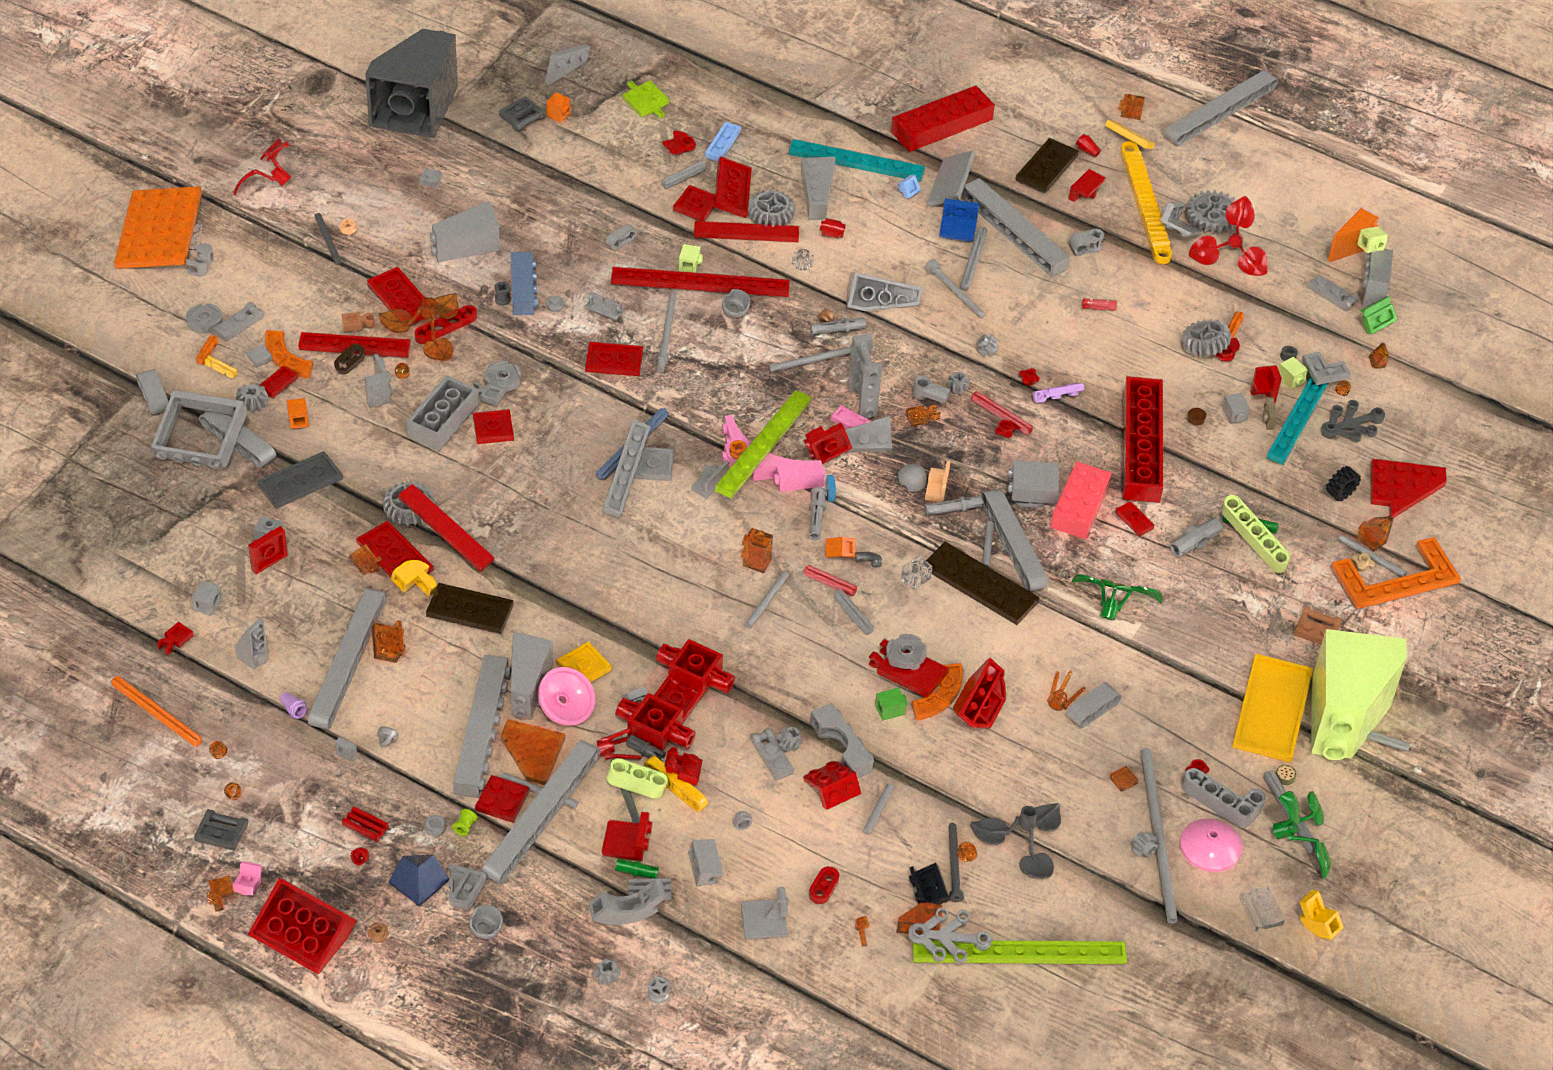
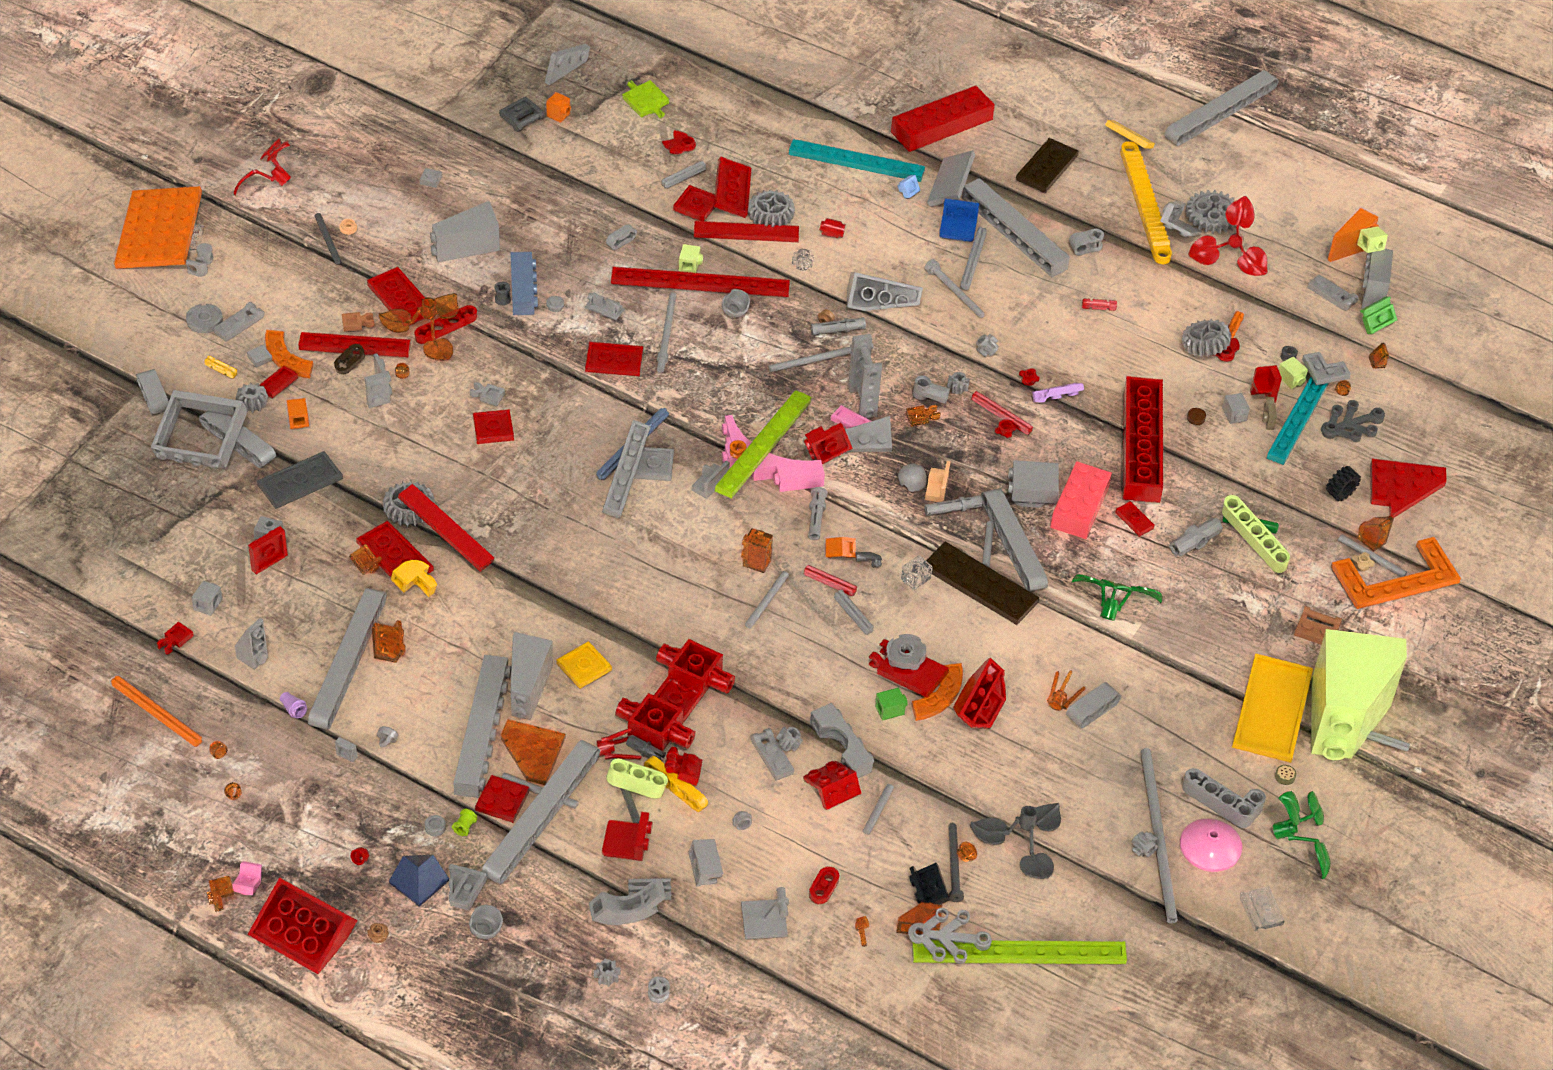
dark grey plate [194,809,248,851] -> none
orange axle [195,335,219,365] -> none
red tile [342,806,389,842] -> none
dark grey slope [365,29,458,139] -> none
light grey brick [406,375,479,451] -> none
dark brown plate [426,583,514,634] -> none
light grey plate [484,360,521,392] -> none
bright pink dish [538,667,595,726] -> none
green pin [615,858,659,879] -> none
light grey tile [622,686,648,702] -> none
light blue plate [705,122,741,162] -> none
light grey wedge [801,157,836,220] -> none
dark azure tile [826,475,836,502] -> none
red panel [1069,169,1106,202] -> none
red cone [1076,134,1101,158] -> none
clear orange tile [1109,765,1139,792] -> none
clear orange brick [1119,94,1145,120] -> none
red plate [1185,759,1210,773] -> none
light grey axle [1264,770,1316,854] -> none
yellow brick [1299,889,1344,940] -> none

